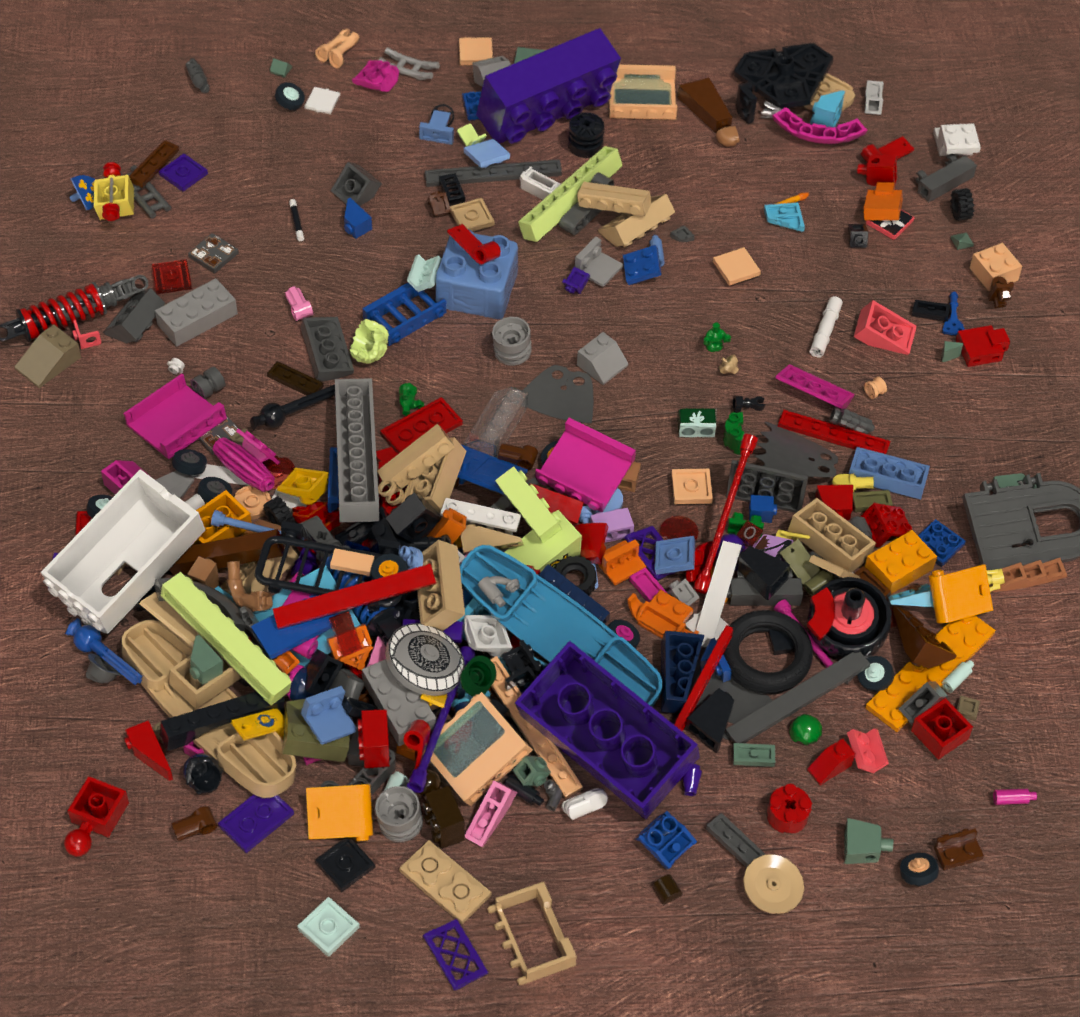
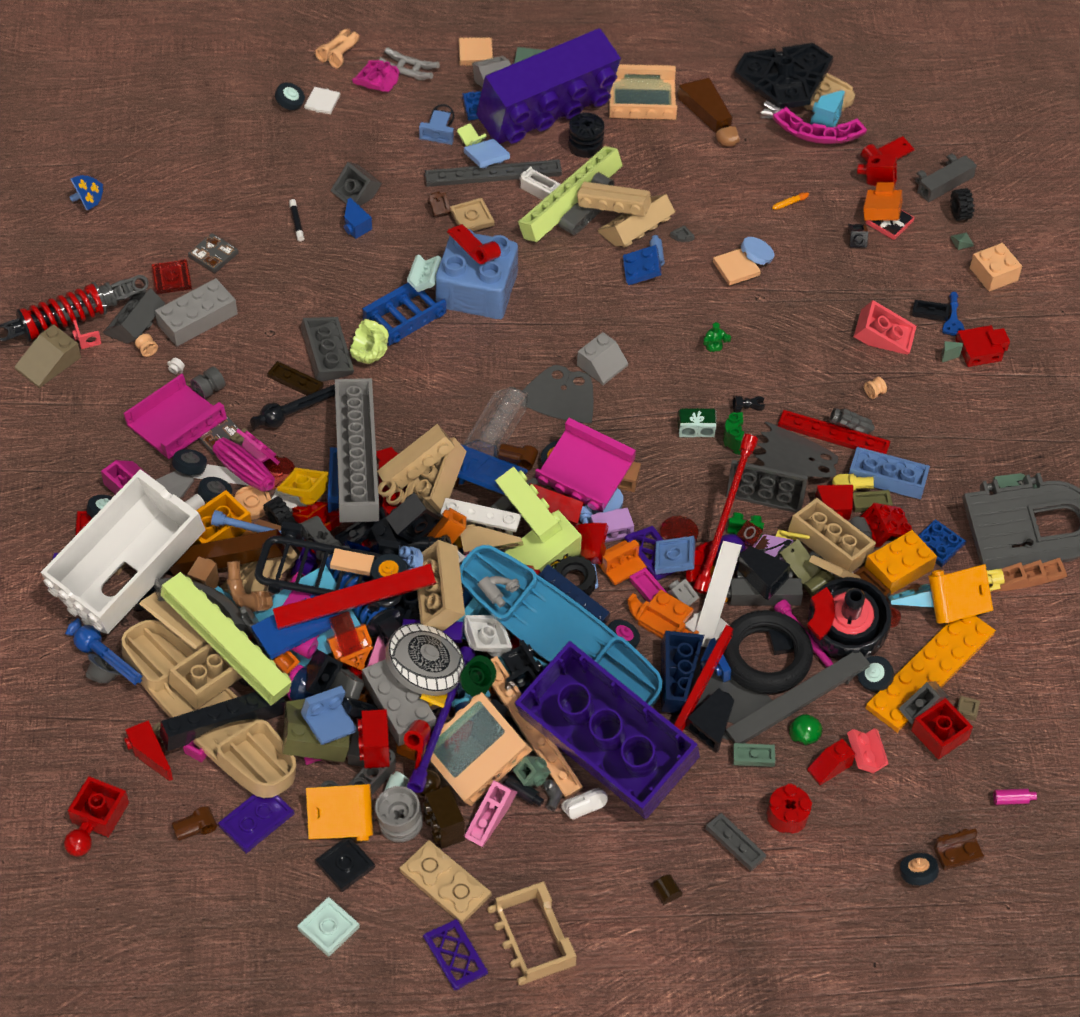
light yellow brick [94,162,134,221] -> none
dark grey bar [120,165,171,219] -> none
reddish brown tile [129,140,179,188] -> none
dark purple tile [159,153,208,192] -> none
black hair [183,753,223,794] -> none
dark grey hinge [186,58,210,93] -> none
sand green slope [189,634,223,685] -> none
yellow door [231,708,285,740] -> none
sand green slope [270,58,292,77] -> none
bright pink piece [285,286,313,321] -> none
red tile [380,397,463,453] -> none
green piece [399,383,424,416] -> none
black slope [439,173,465,206] -> none
light grey wheel [492,316,532,366] -> none
dark purple bracket [562,267,590,294] -> none
light grey bracket [575,237,623,287] -> none
blue slope [636,811,697,869] -> none
light nougat plate [671,469,713,504] -> none
dark purple cone [682,764,702,796] -> none
tan piece [719,354,739,375] -> none
black slope [736,82,757,124] -> none
tan piece [743,855,804,914] -> none
blue brick [749,495,777,523] -> none
medium azure wing [764,203,805,232] -> none
dark pink slope [776,364,855,409] -> none
white piece [810,296,843,357] -> none
sand green torso [844,818,893,864] -> none
light grey slope [864,80,884,115] -> none
reddish brown wedge [892,605,957,669] -> none
white bracket [933,124,981,156] -> none
light aqua cylinder [941,660,974,693] -> none
reddish brown hips [988,276,1014,308] -> none
none -> light nougat wheel [135,334,158,357]
none -> light blue tile [741,237,774,265]

